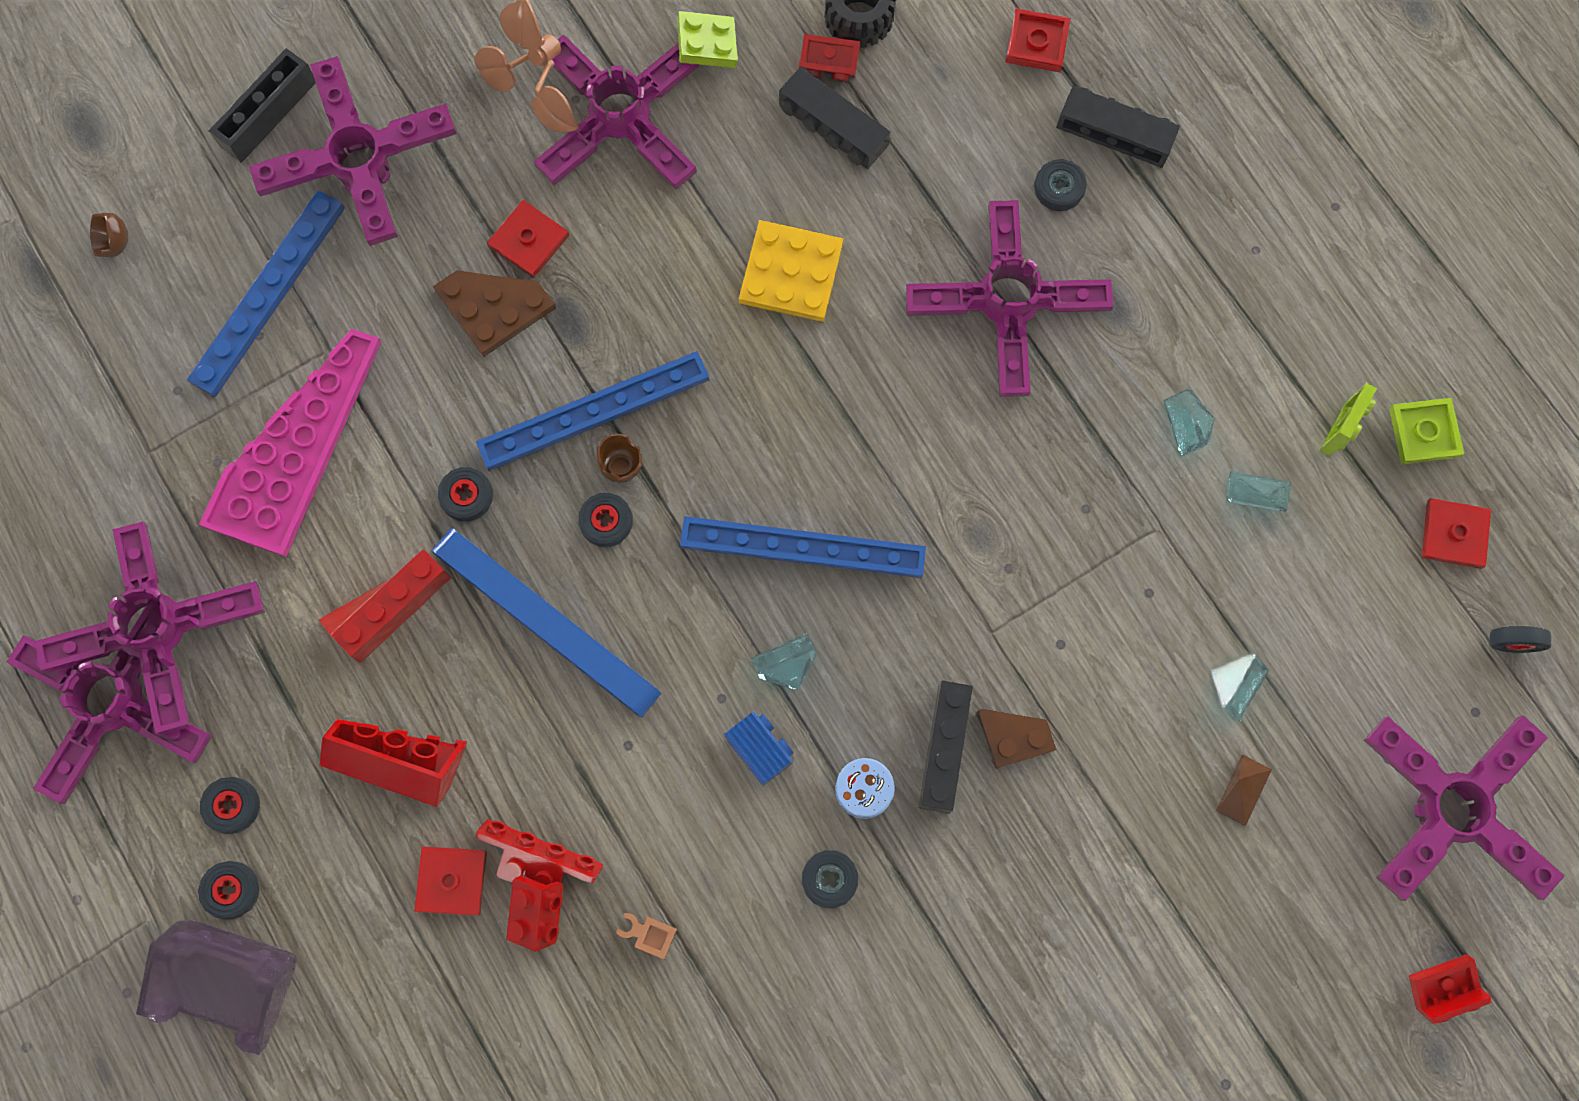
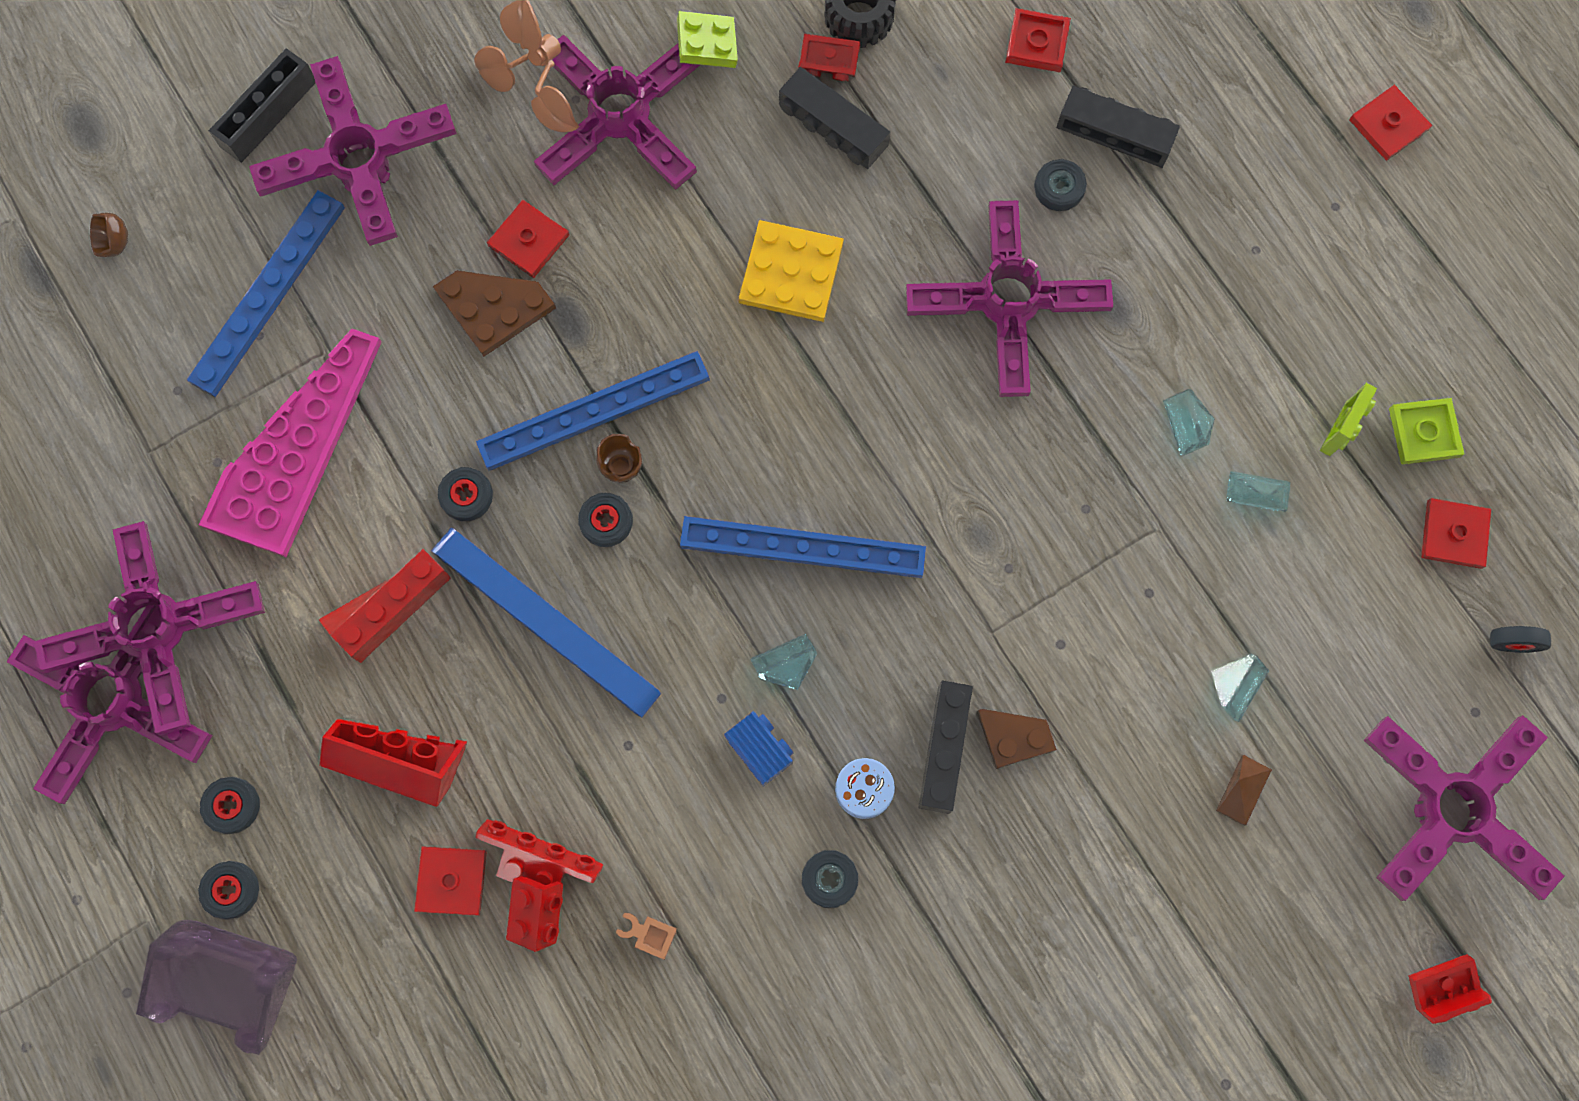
none -> red plate [1349,84,1433,161]

